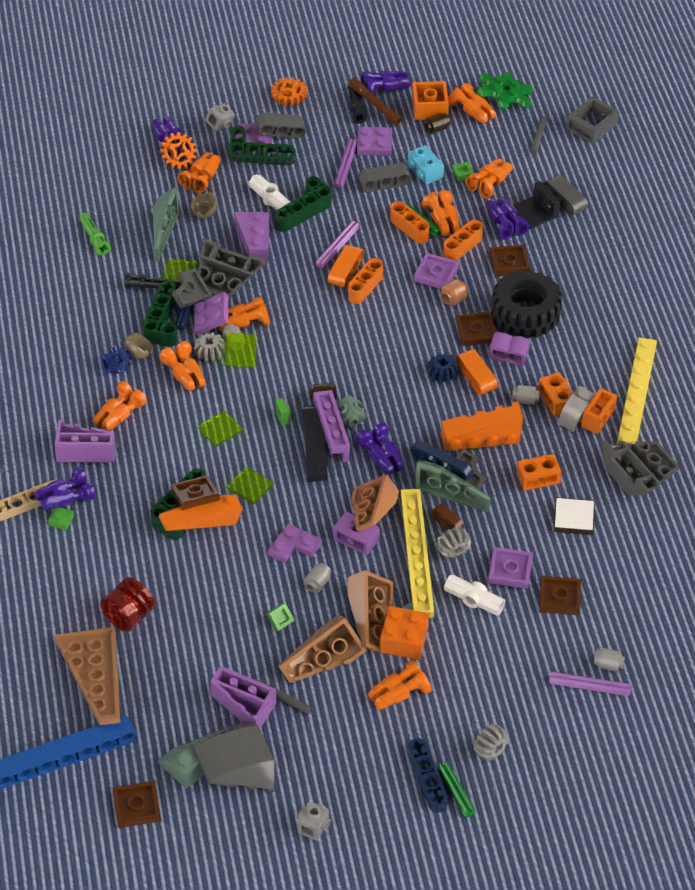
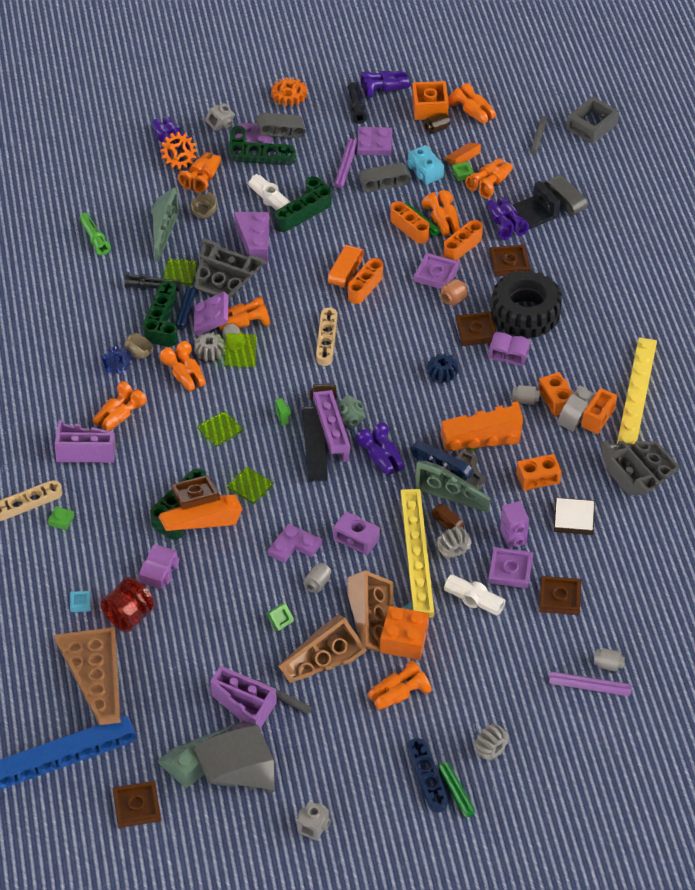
dark purple piece [34,467,95,510] -> none
dark grey tile [172,268,213,308] -> none
medium lavender axle [315,221,359,269] -> none
reddish brown piece [348,77,402,126] -> none
nougat wedge [351,474,399,532] -> none
orange beam [455,349,498,395] -> none
green plate [477,72,533,109] -> none
none -> medium azure tile [70,591,91,612]
none -> medium lavender brick [139,544,179,589]
none -> tan beam [316,308,337,366]
none -> orange slope [444,143,481,165]
none -> medium lavender brick [500,501,529,548]

